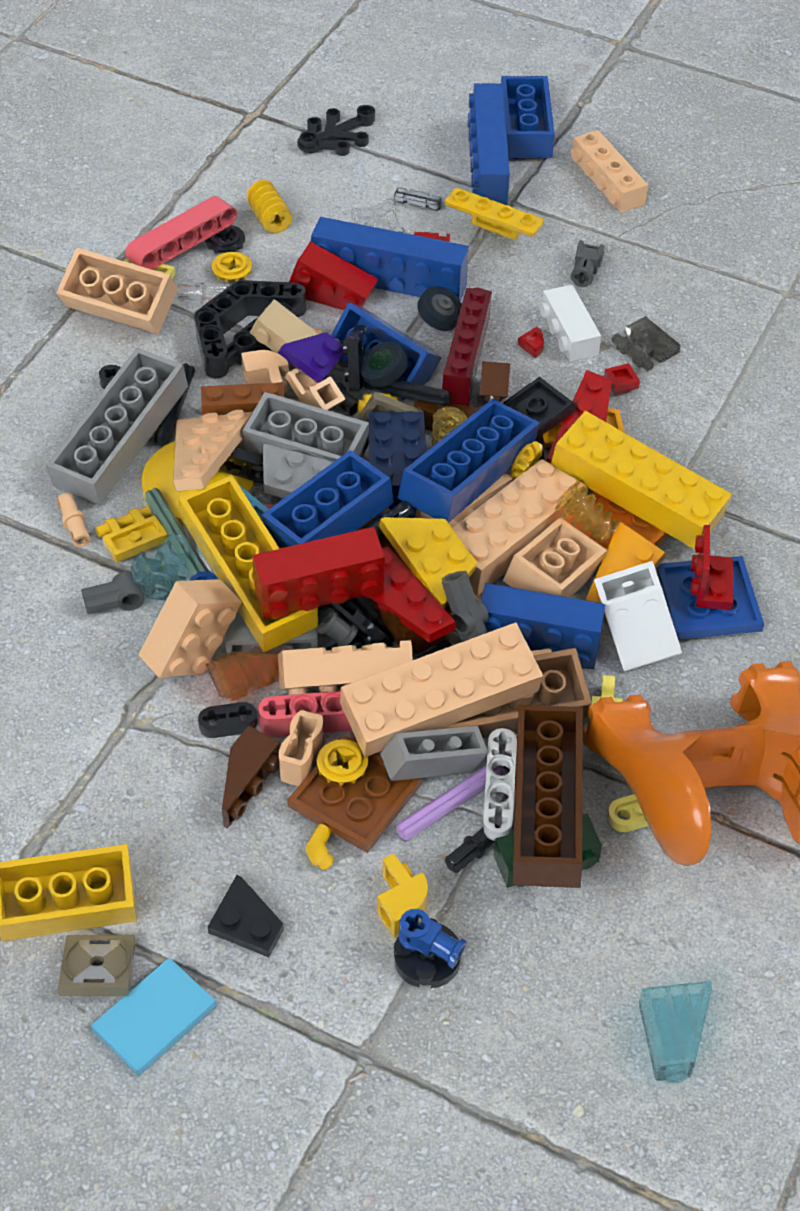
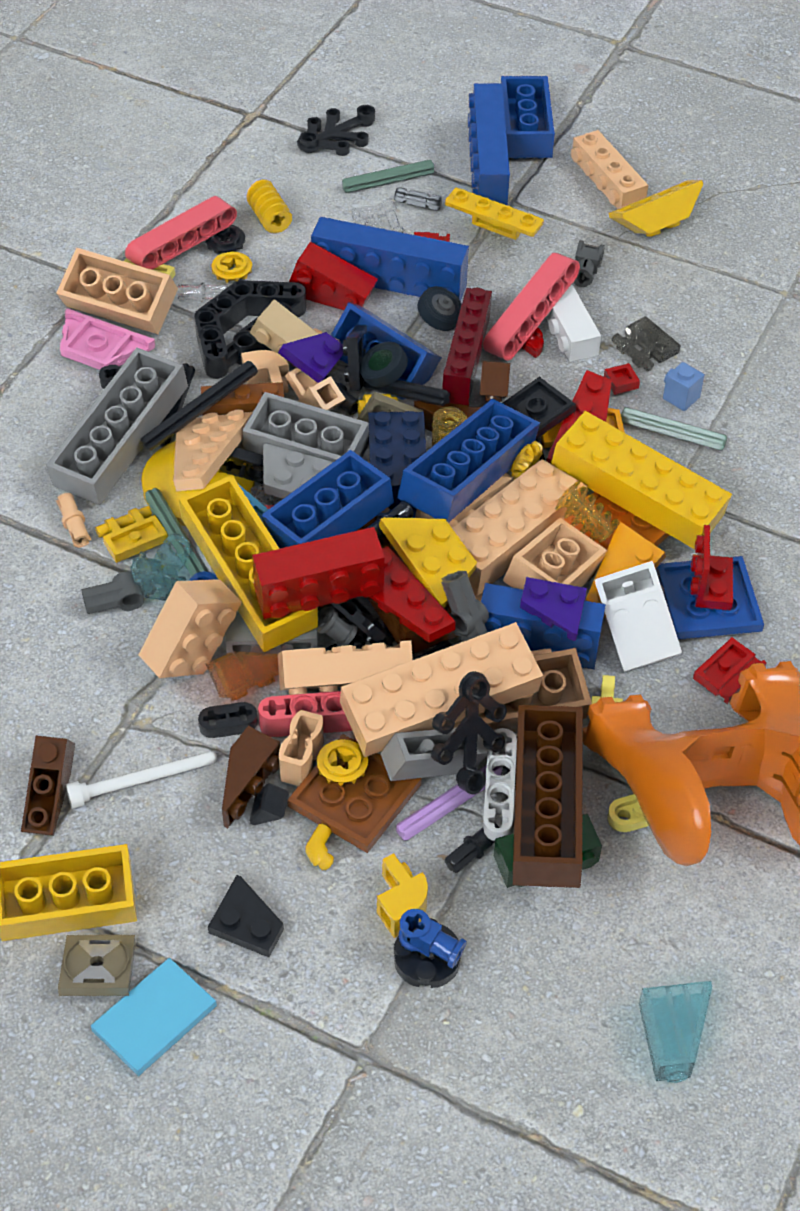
none -> reddish brown slope [21,735,76,836]
none -> bright pink wing [60,308,155,370]
none -> white piece [65,752,217,809]
none -> black axle [141,361,258,451]
none -> black slope [249,783,289,825]
none -> sand green axle [342,160,434,193]
none -> black plant [431,671,507,795]
none -> coral beam [483,253,580,360]
none -> dark purple wing [520,577,587,641]
none -> yellow wedge [608,180,703,237]
none -> axle [621,407,727,451]
none -> medium blue brick [663,362,705,411]
none -> red plate [693,637,767,704]

